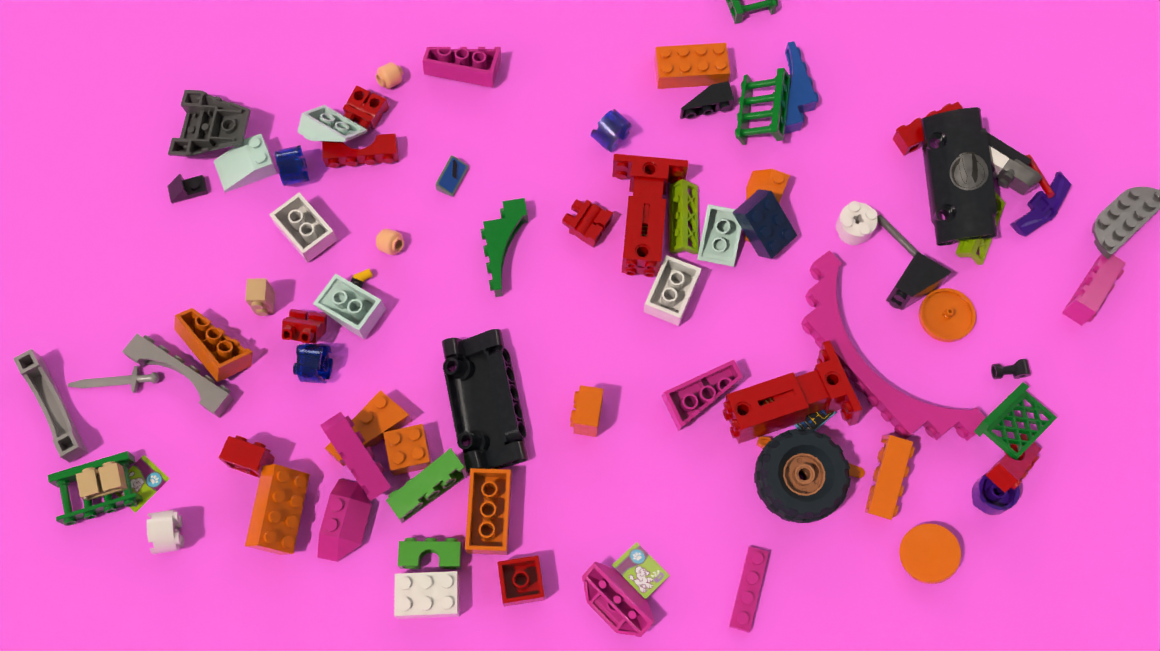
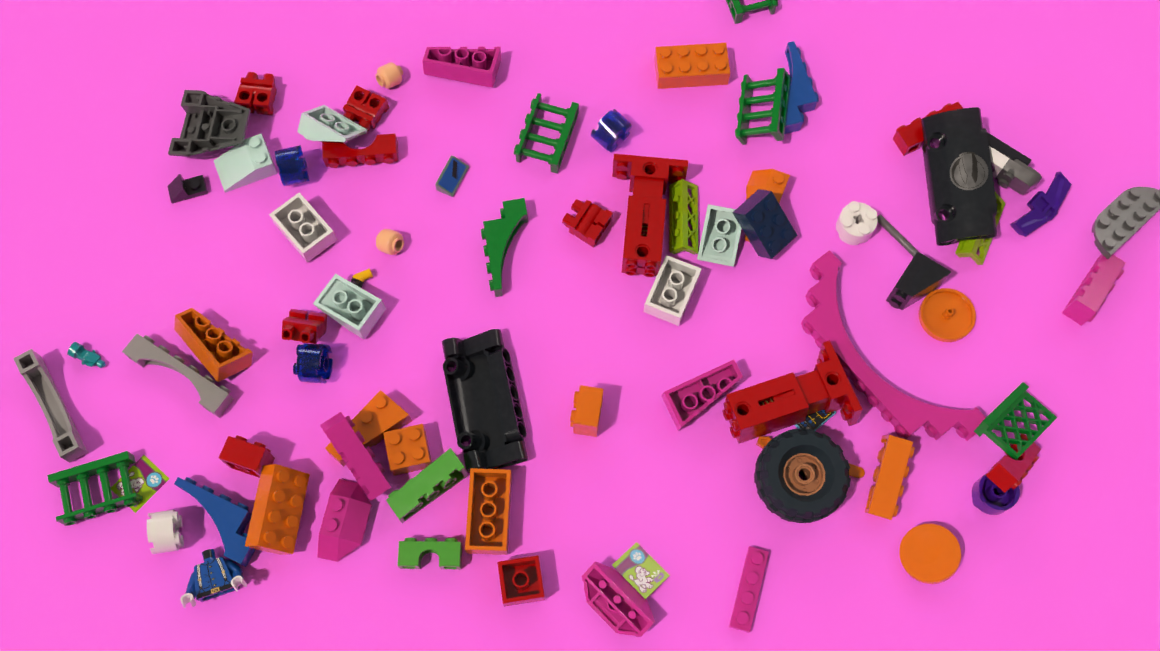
light grey sword [67,366,159,393] -> none
tan piece [76,461,128,501] -> none
piece [245,278,275,316] -> none
white brick [394,571,460,619] -> none
black slope [680,81,734,119] -> none
black leg [991,359,1031,379] -> none
red bar [1026,154,1055,198] -> none
none -> teal piece [67,342,106,368]
none -> blue arch [174,477,256,567]
none -> blue torso [180,549,247,608]
none -> red hips [234,72,277,115]
none -> green fence [513,93,579,174]

